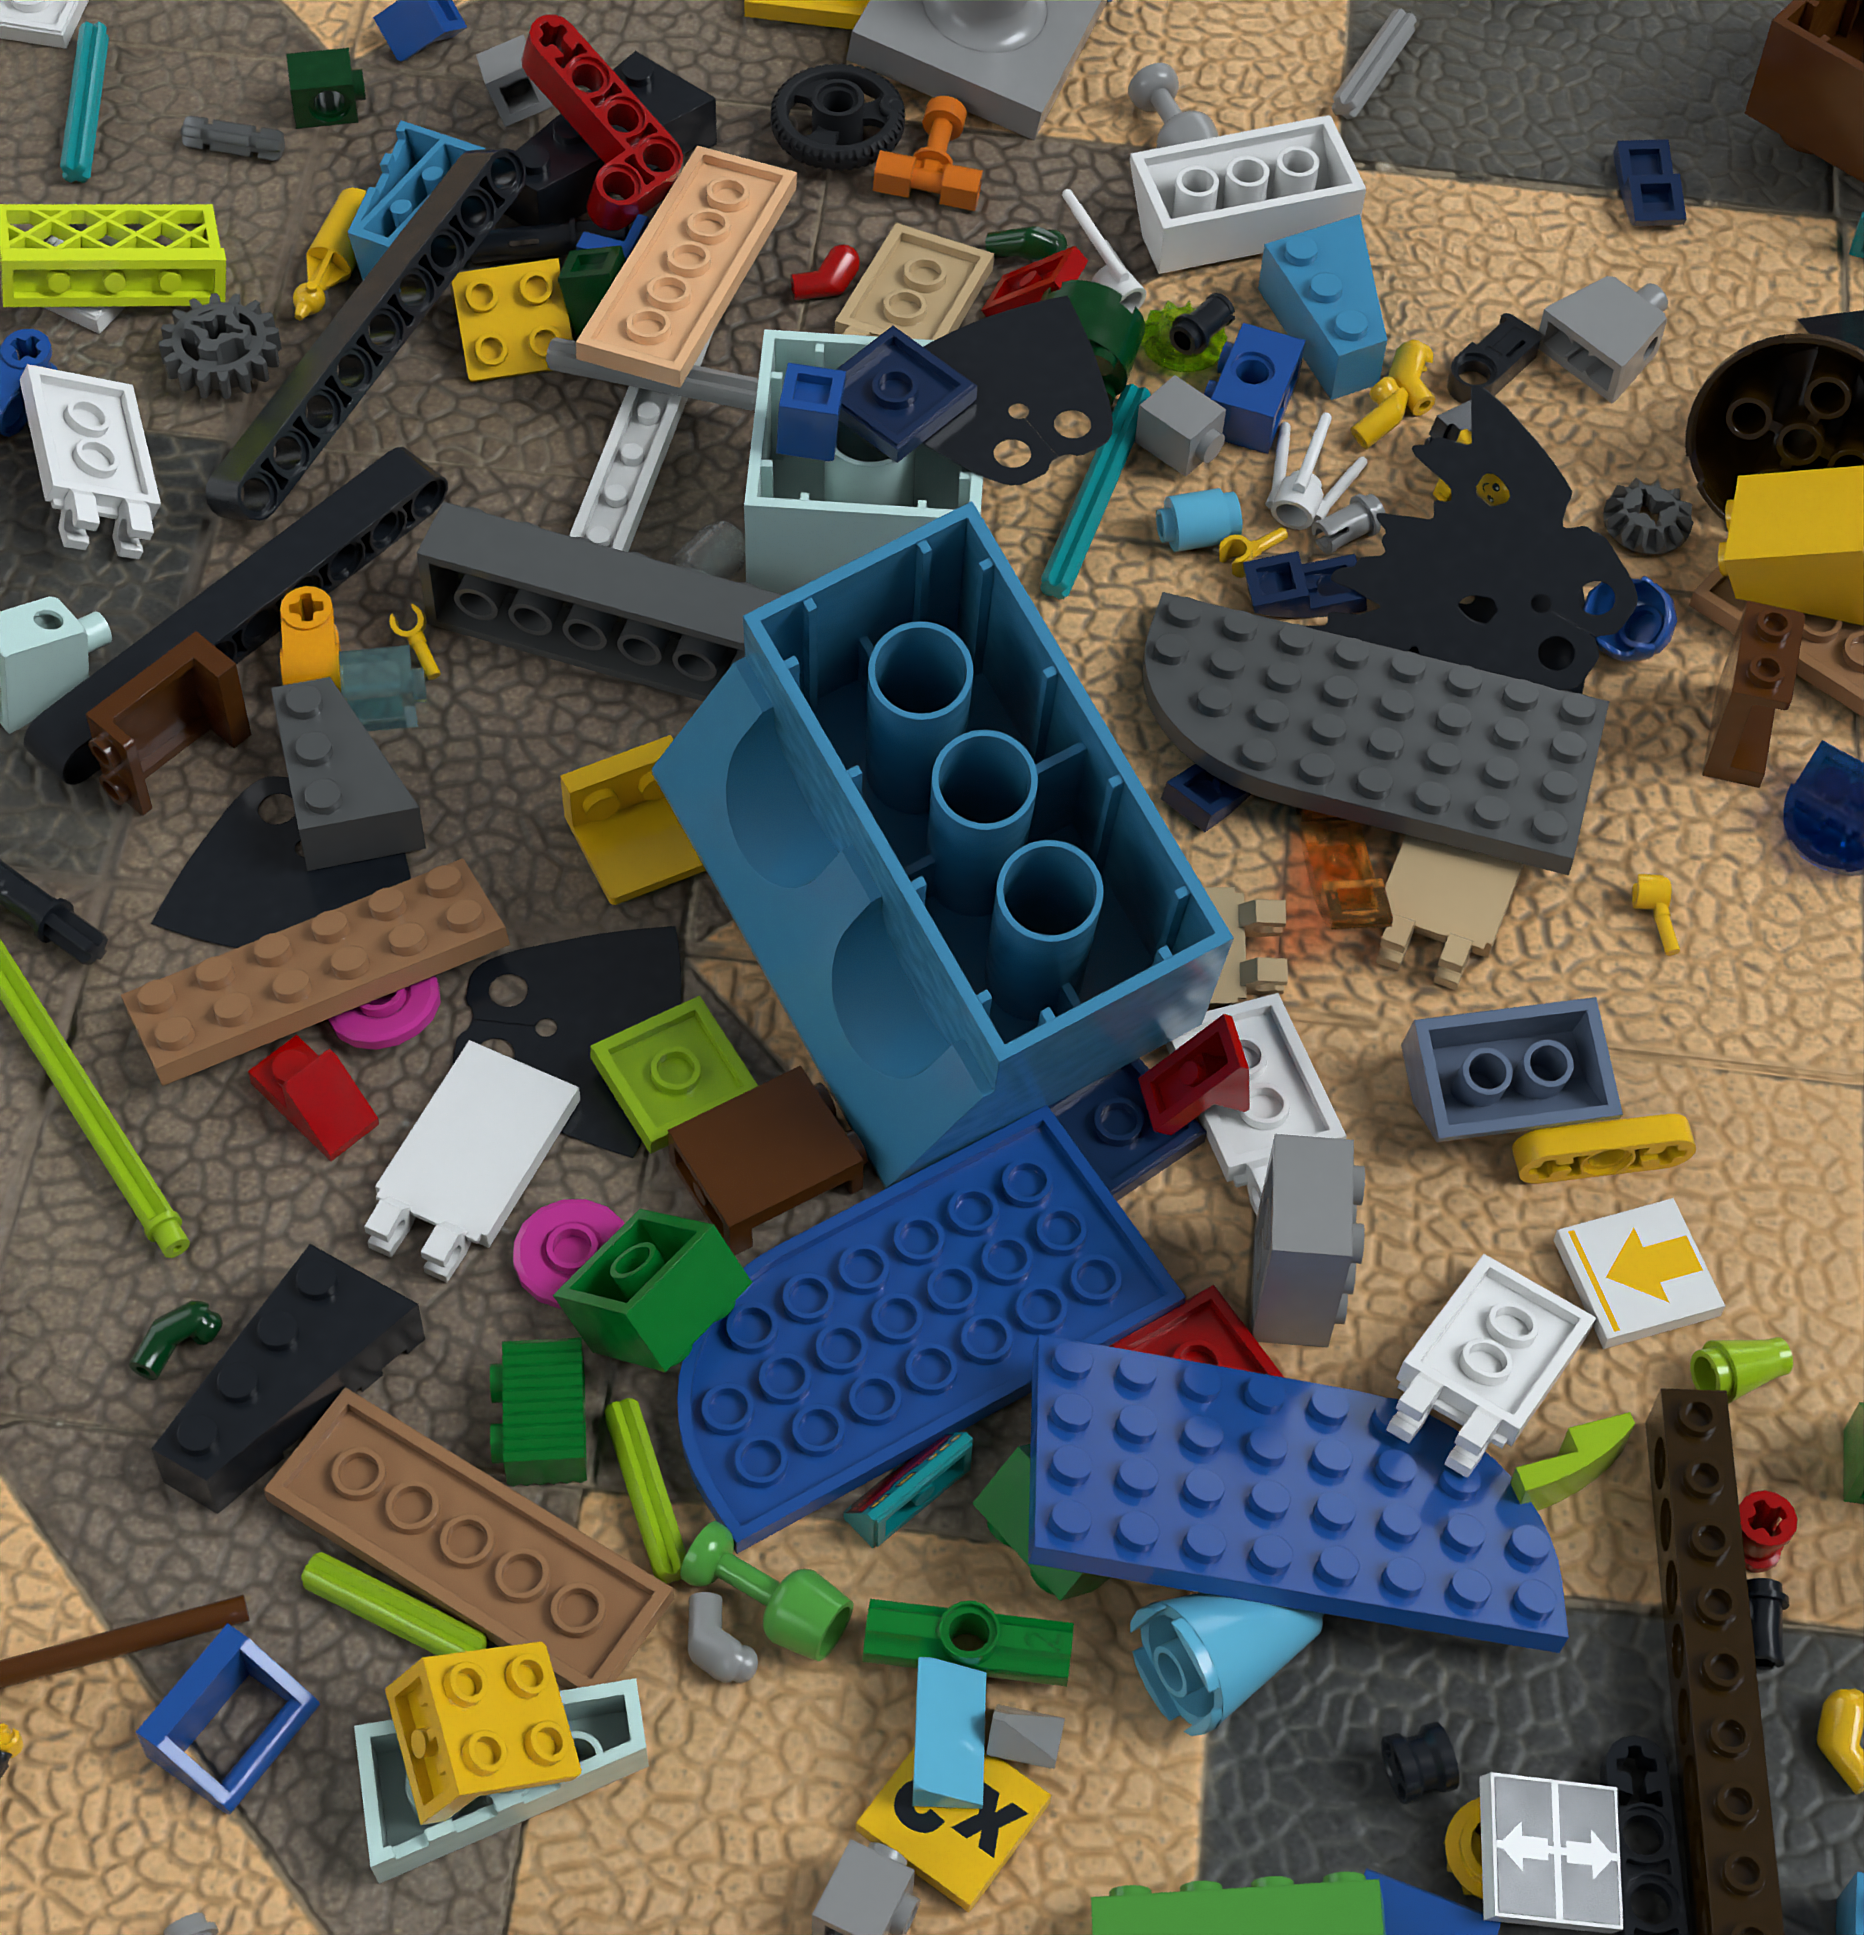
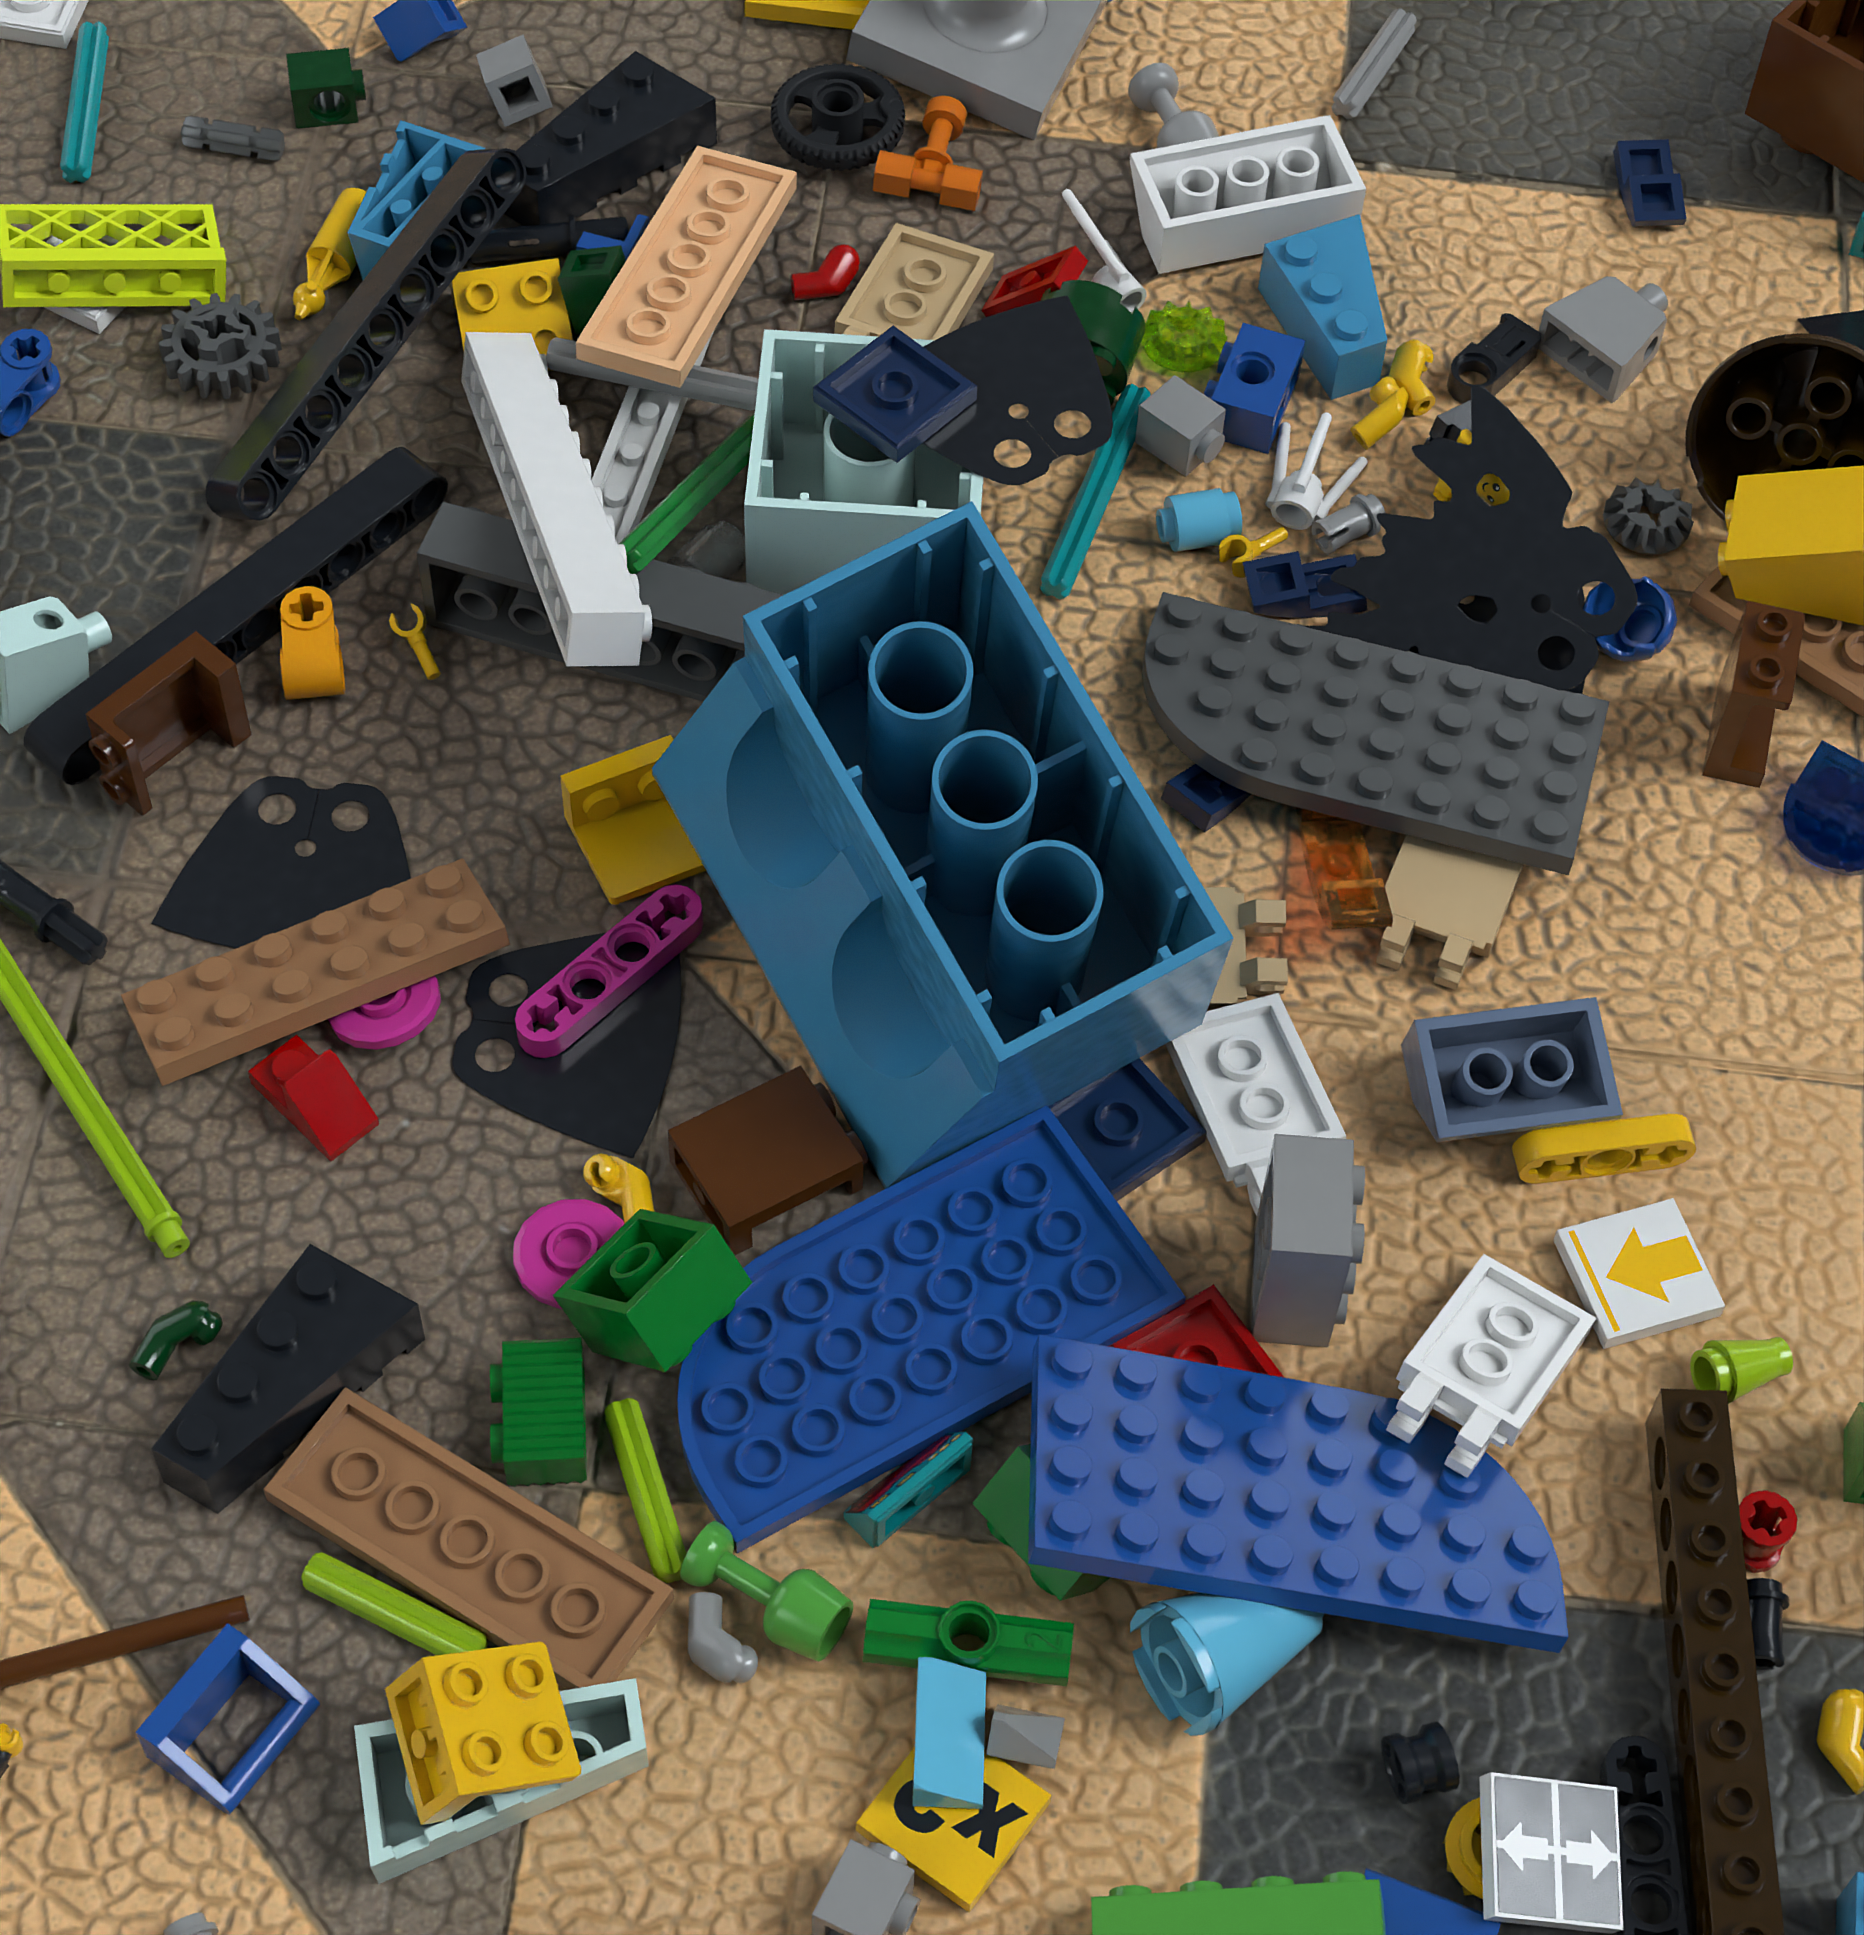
white tile [20,364,161,559] -> none
dark grey wedge [271,677,426,871] -> none
clear light blue brick [339,645,427,731] -> none
white tile [364,1040,580,1283] -> none
red beam [521,14,683,230] -> none
lime plate [590,995,758,1154] -> none
blue panel [776,363,846,461] -> none
dark green arm [985,226,1067,262] -> none
red slope [1138,1014,1250,1136] -> none
black pin [1169,293,1235,355] -> none
lime slope [1510,1412,1635,1511] -> none
yellow hand [1632,874,1680,956] -> none
none -> white brick [461,332,652,666]
none -> dark pink beam [515,884,703,1058]
none -> yellow arm [583,1153,654,1223]
none -> green axle [619,415,754,574]

